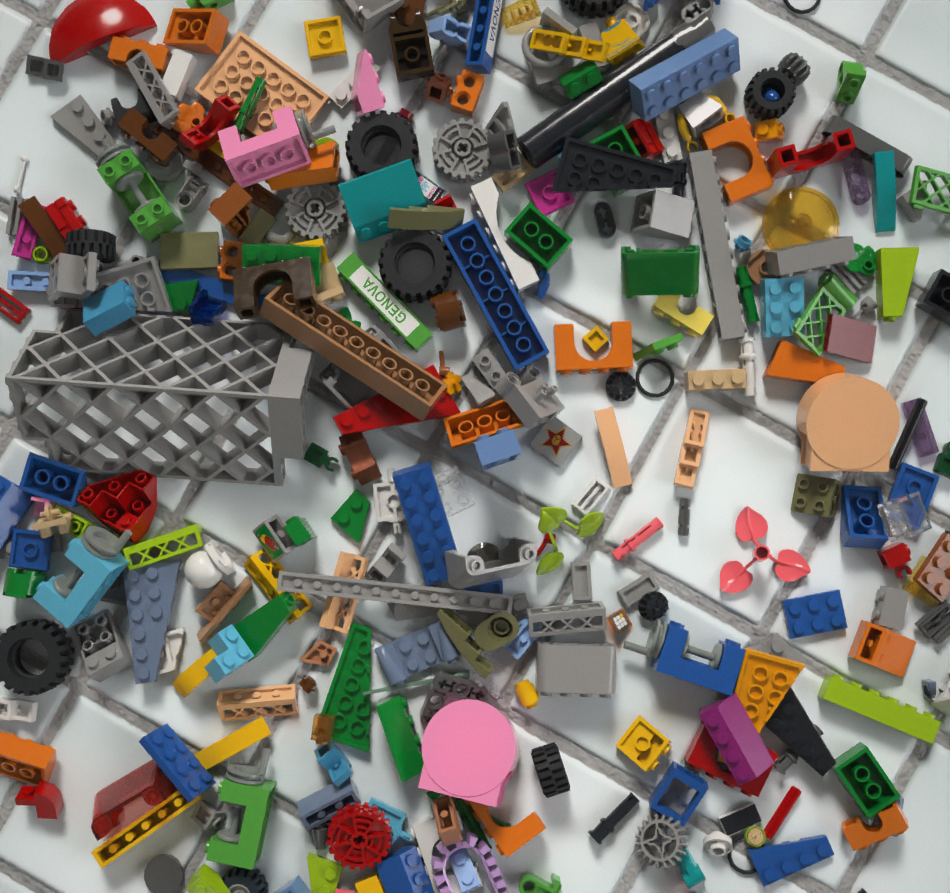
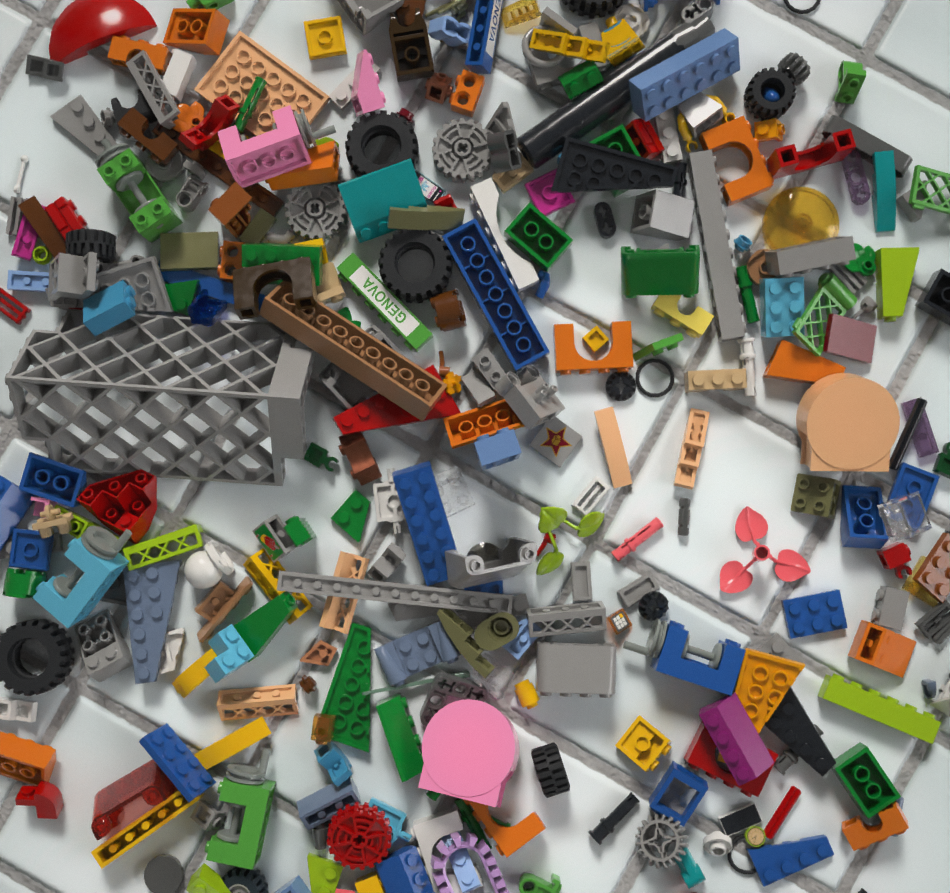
nougat brick [432,795,463,846] -> none

